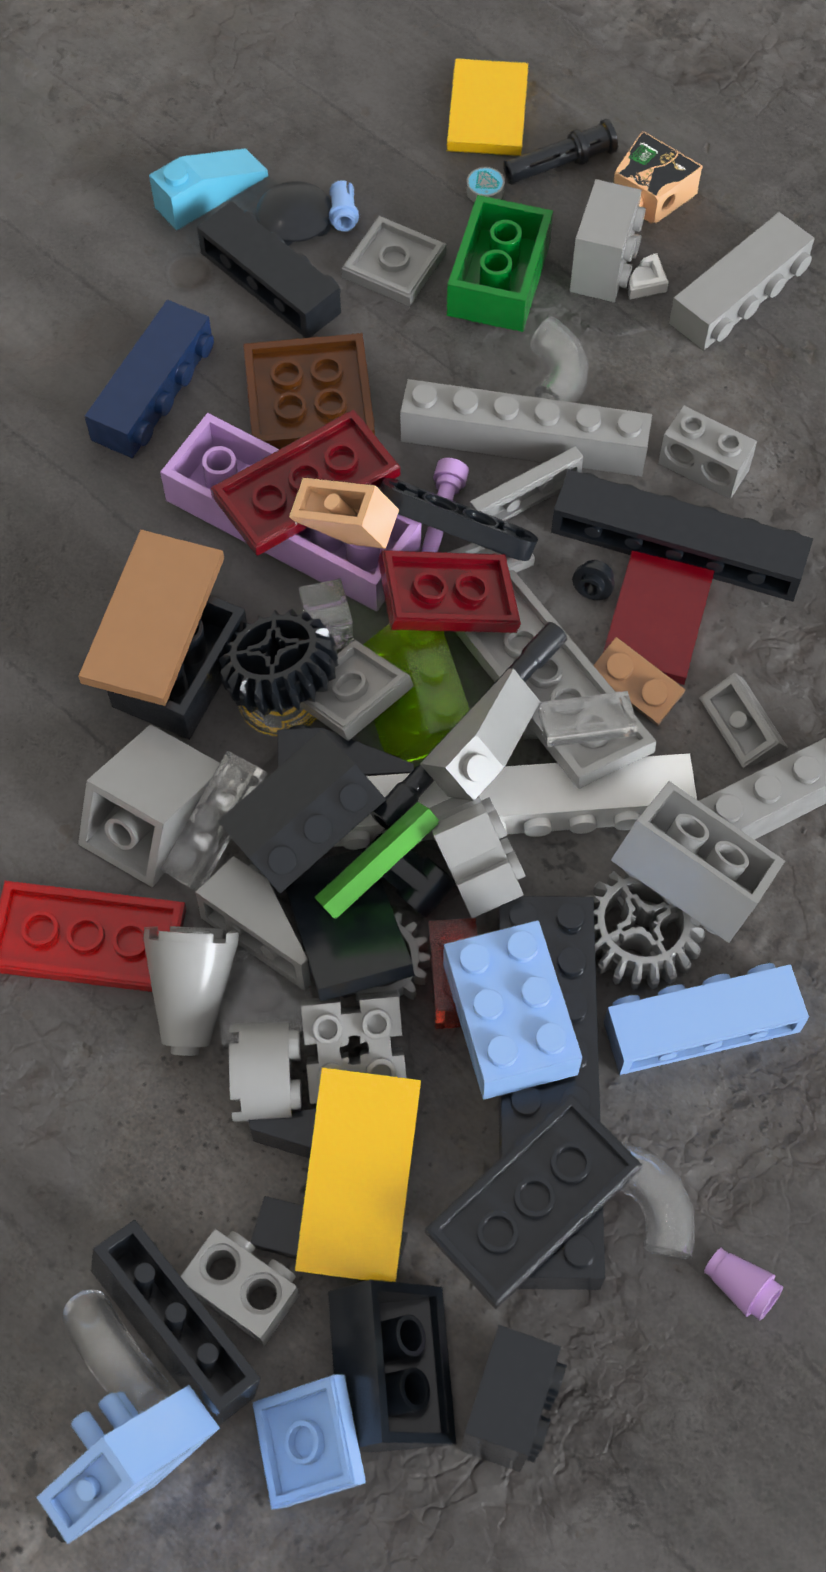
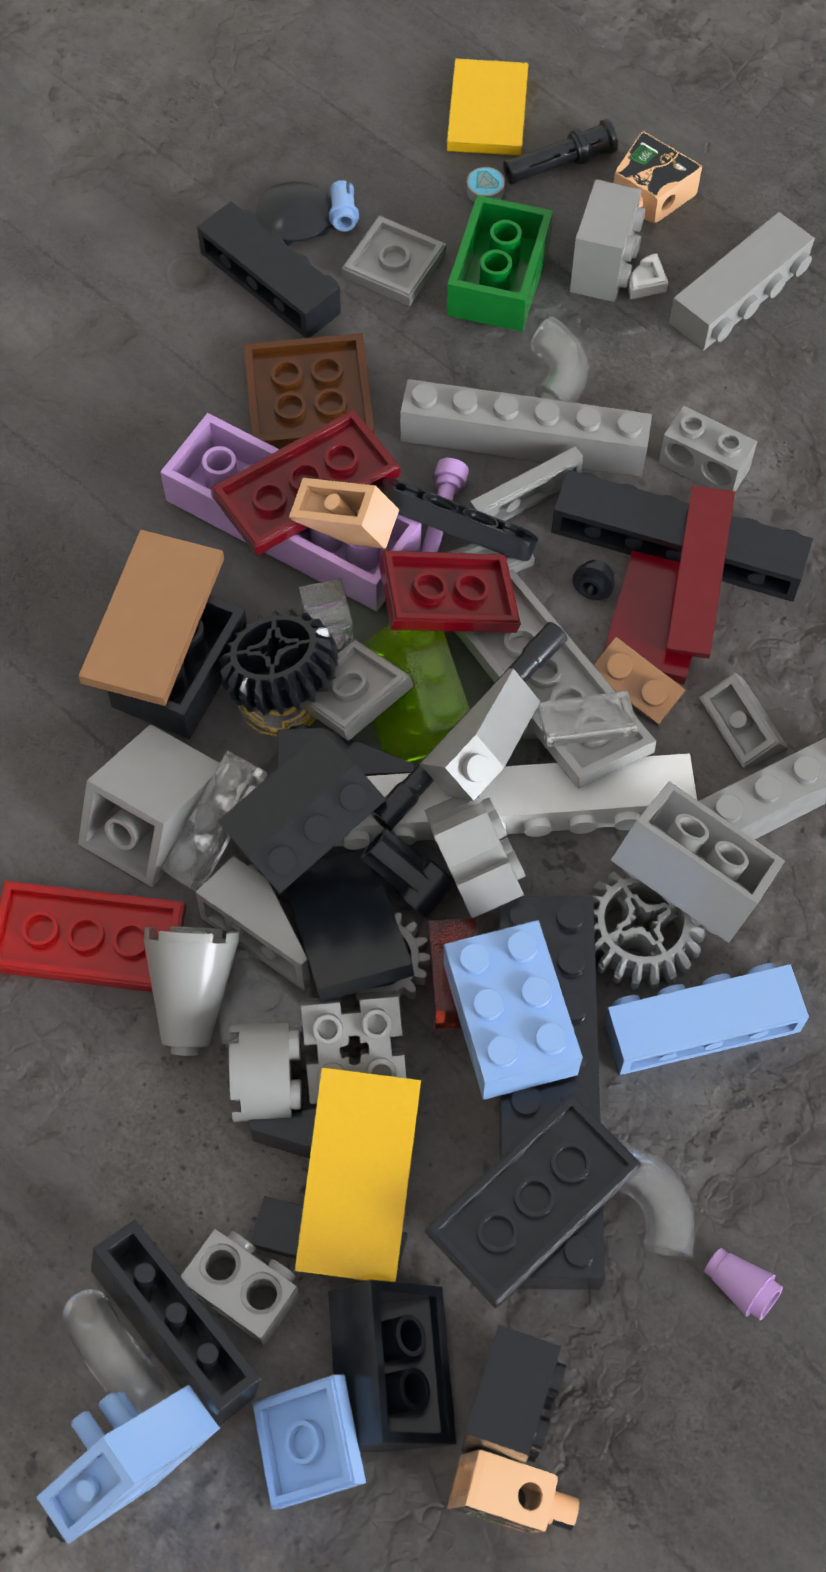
dark blue brick [85,299,214,459] -> none
medium azure slope [149,148,268,230] -> none
bright green tile [315,802,440,918] -> none
none -> light nougat torso [447,1449,579,1533]
none -> dark red tile [666,485,735,659]

